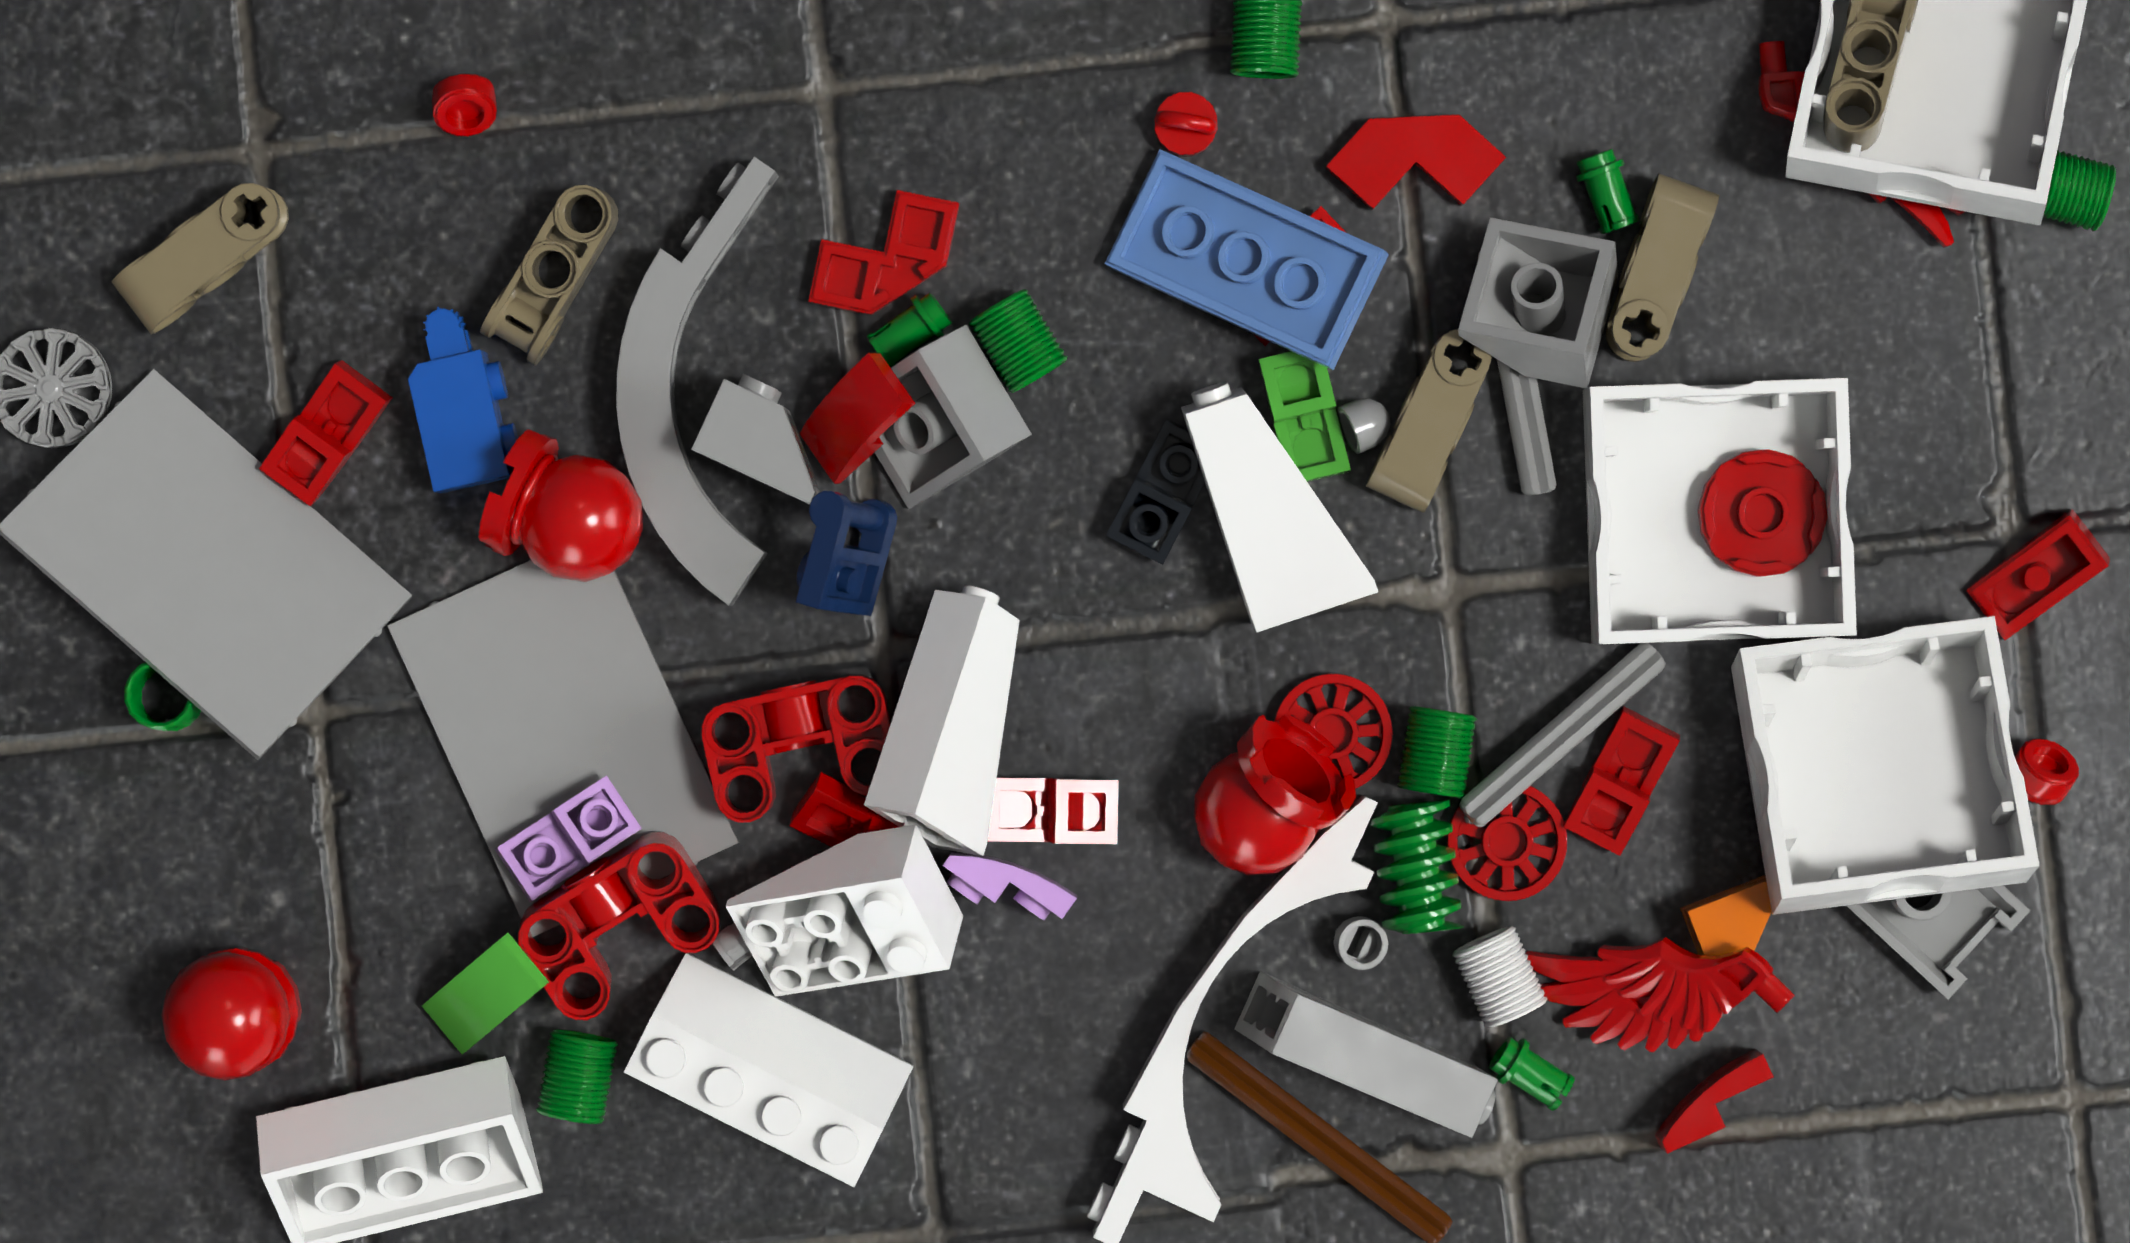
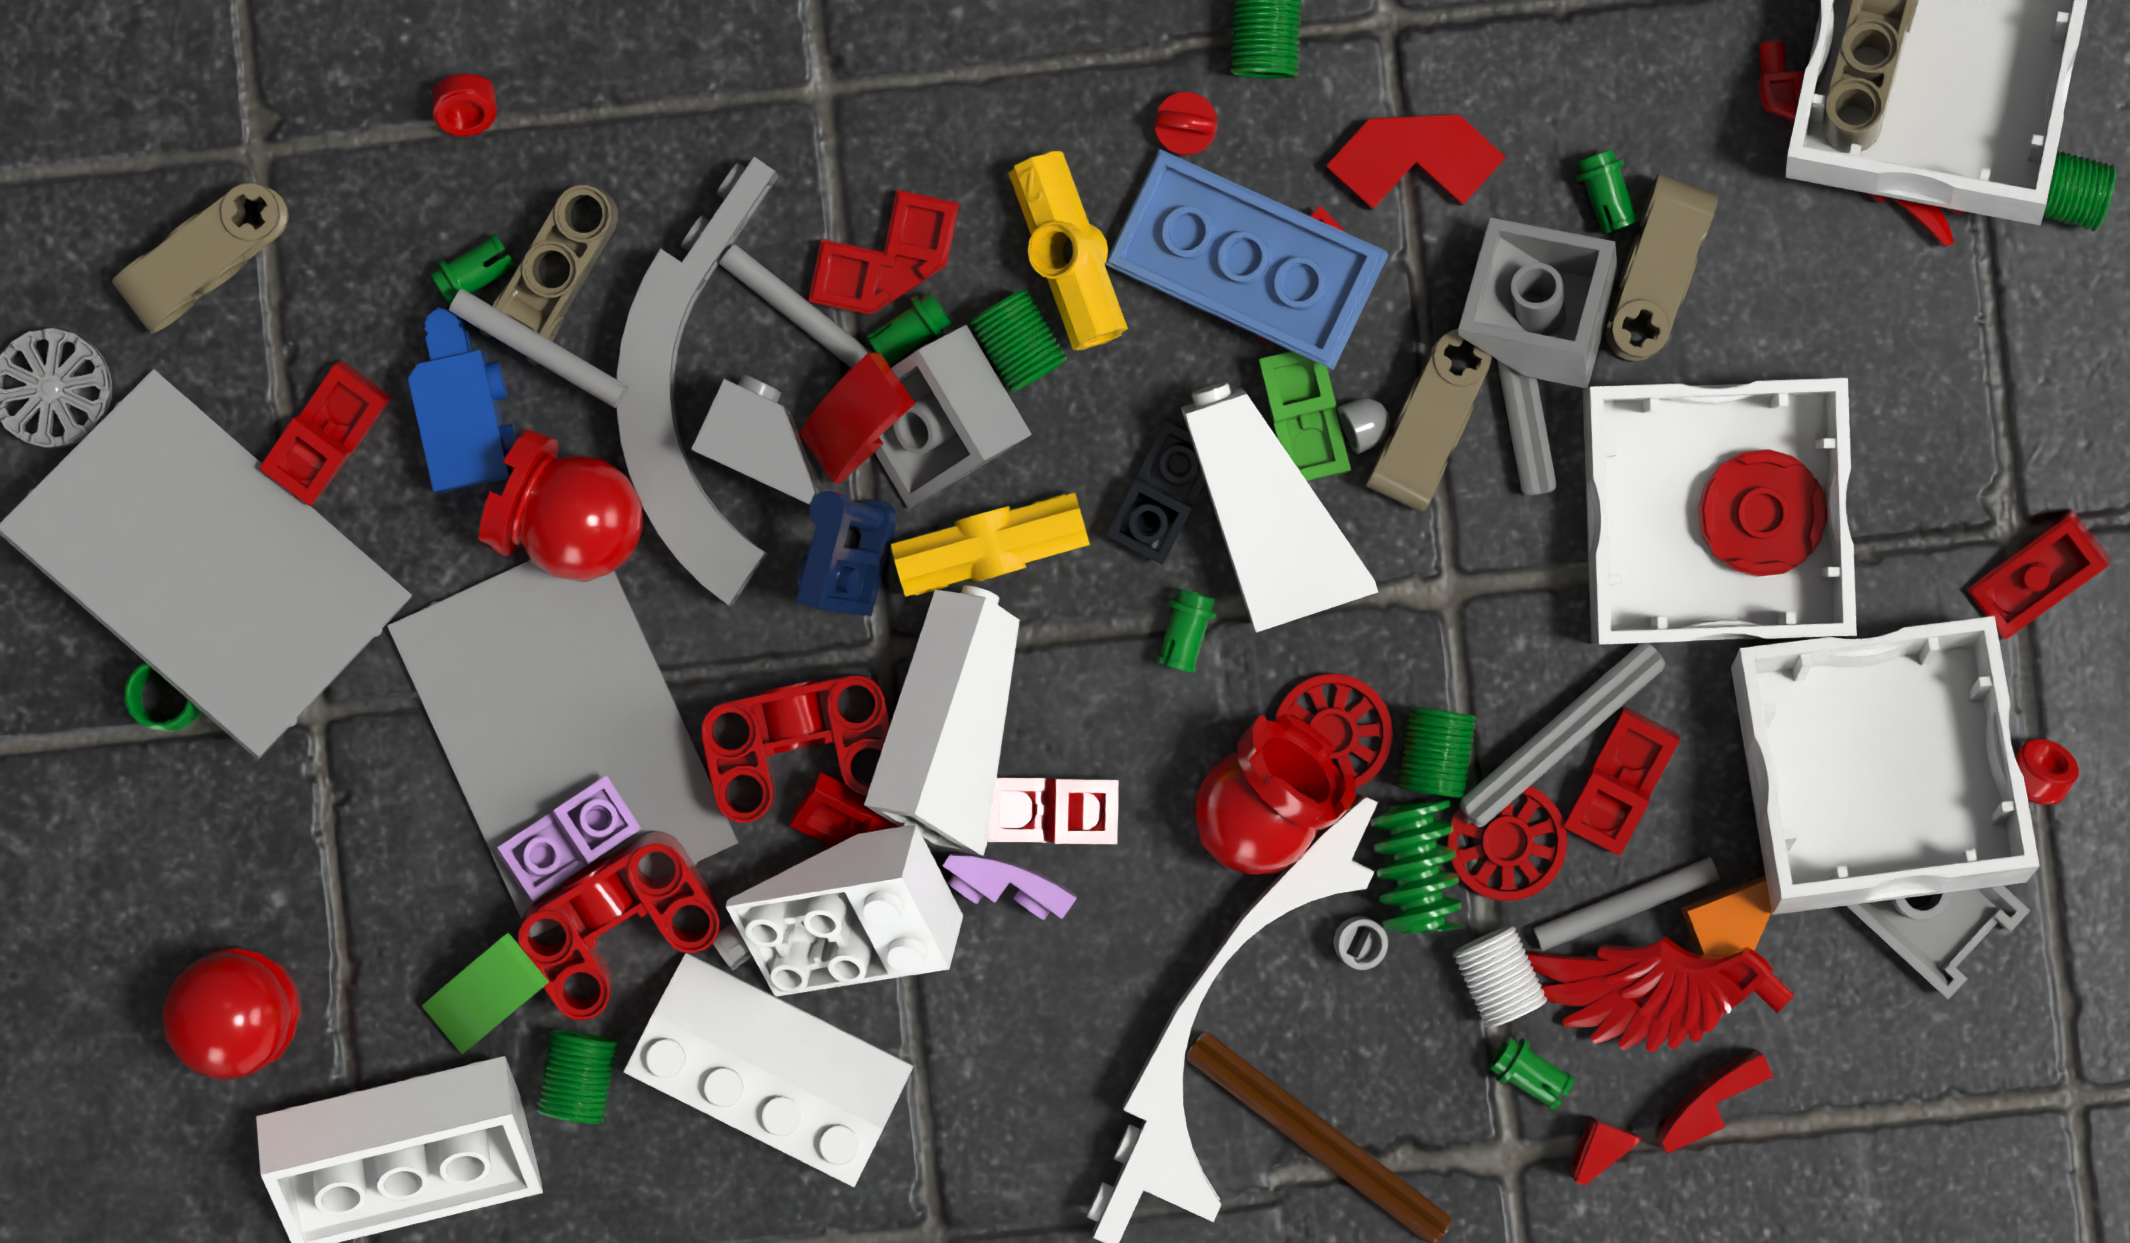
light grey slope [1235,971,1498,1138] -> none
none -> green pin [430,233,517,306]
none -> light grey bar [449,289,628,408]
none -> light grey bar [719,244,872,368]
none -> yellow piece [890,493,1090,597]
none -> yellow piece [1008,151,1128,350]
none -> green pin [1156,588,1217,673]
none -> light grey bar [1533,857,1720,952]
none -> red slope [1568,1116,1642,1186]

